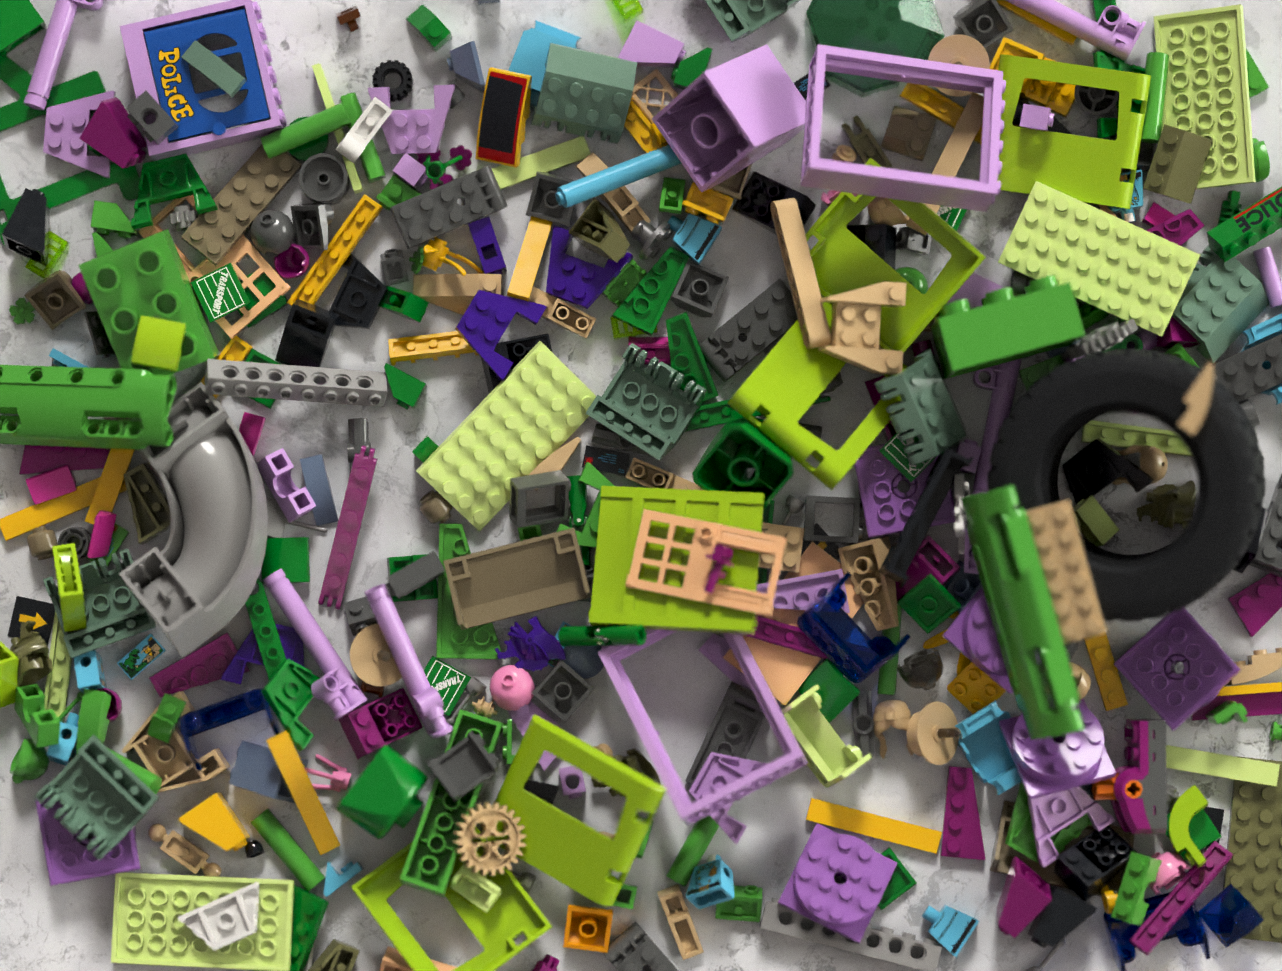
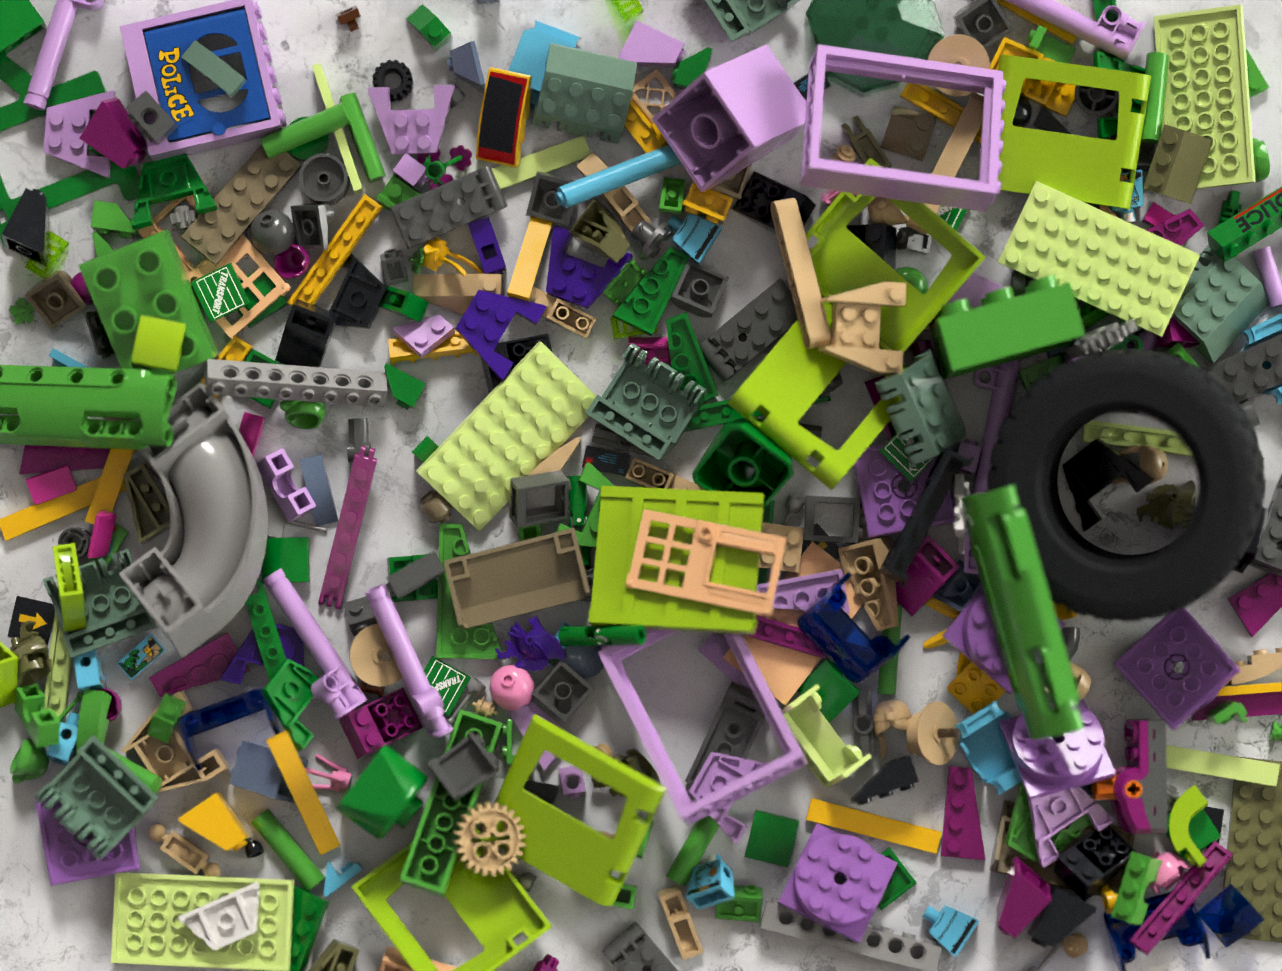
dark tan head [27,526,58,560] -> none
white plate [335,97,393,163] -> none
yellowish green hinge [450,863,502,913] -> none
light orange slope [563,904,613,953] -> none
magenta arm [704,545,735,594] -> none
green tile [897,573,961,634] -> none
clear smoke cylinder [897,649,943,690] -> none
lavender brick [1020,104,1054,131] -> none
tan plate [1025,499,1107,644] -> none
yellowish green hinge [1072,495,1119,547] -> none
yellow plate [1084,633,1128,711] -> none
tan slope [1178,361,1214,435] -> none
none -> bright green piece [280,400,326,430]
none -> lavender wing [393,315,455,359]
none -> green slope [744,810,799,868]
none -> black slope [851,756,919,806]
none -> bright green bracket [1026,25,1076,63]
none -> tan wheel [1063,933,1088,958]

